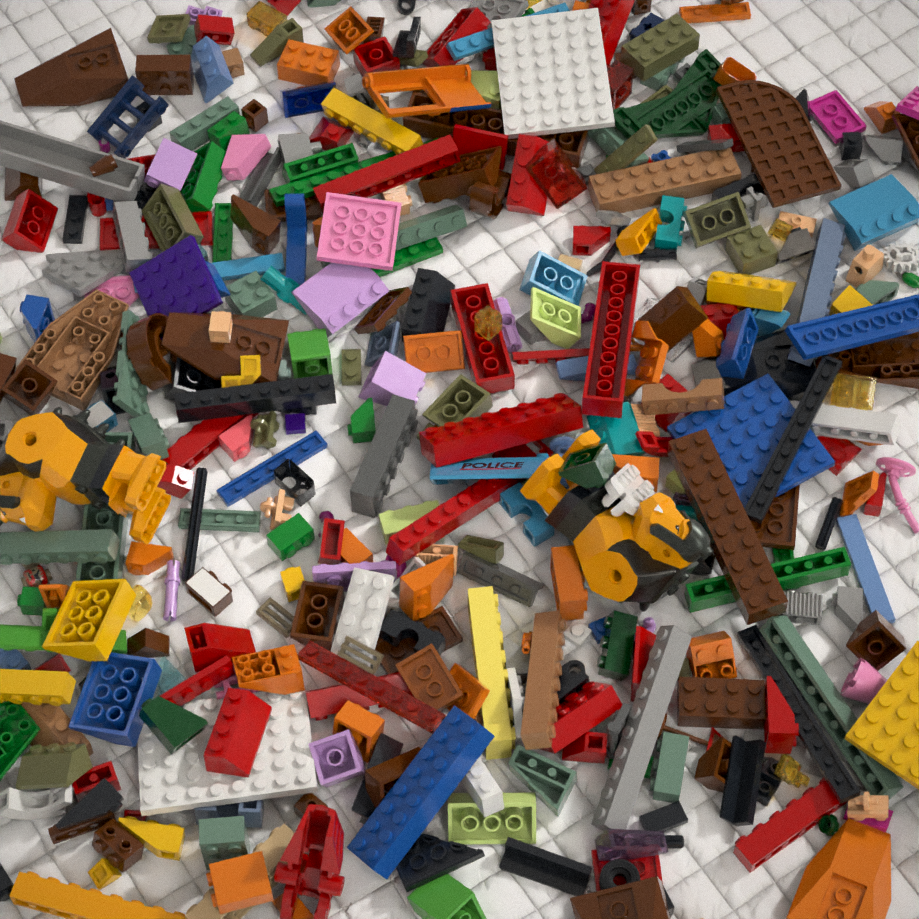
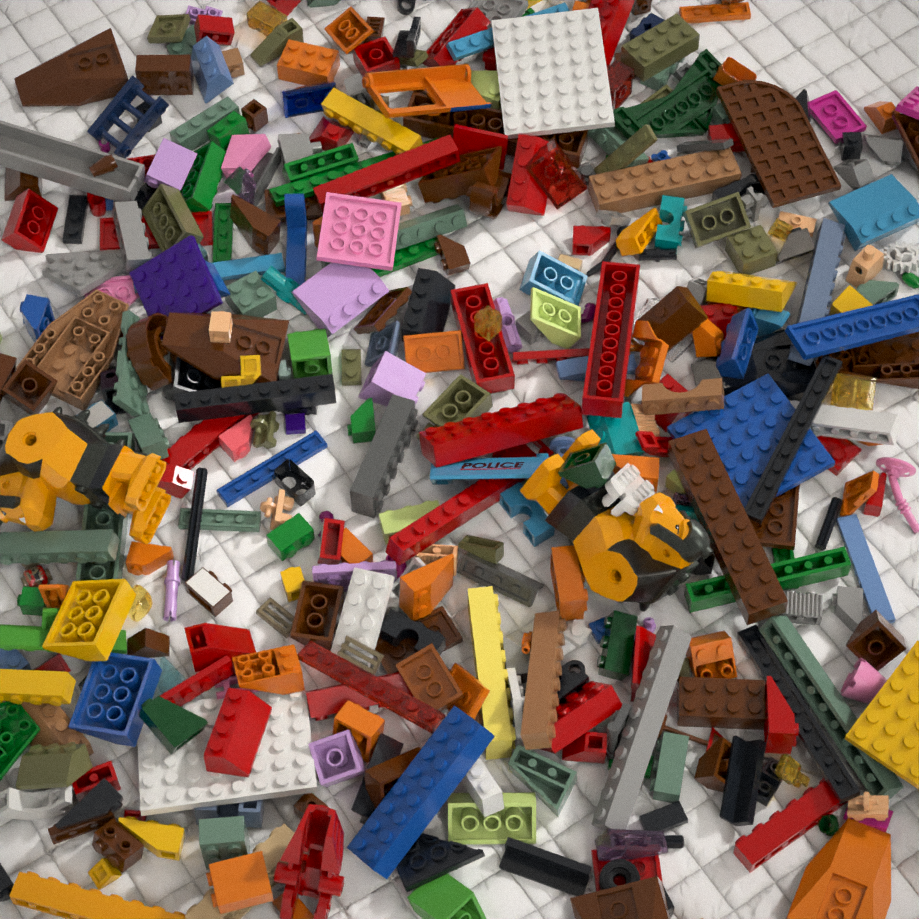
none -> slope [224,166,257,205]
none -> reddish brown slope [434,234,471,276]

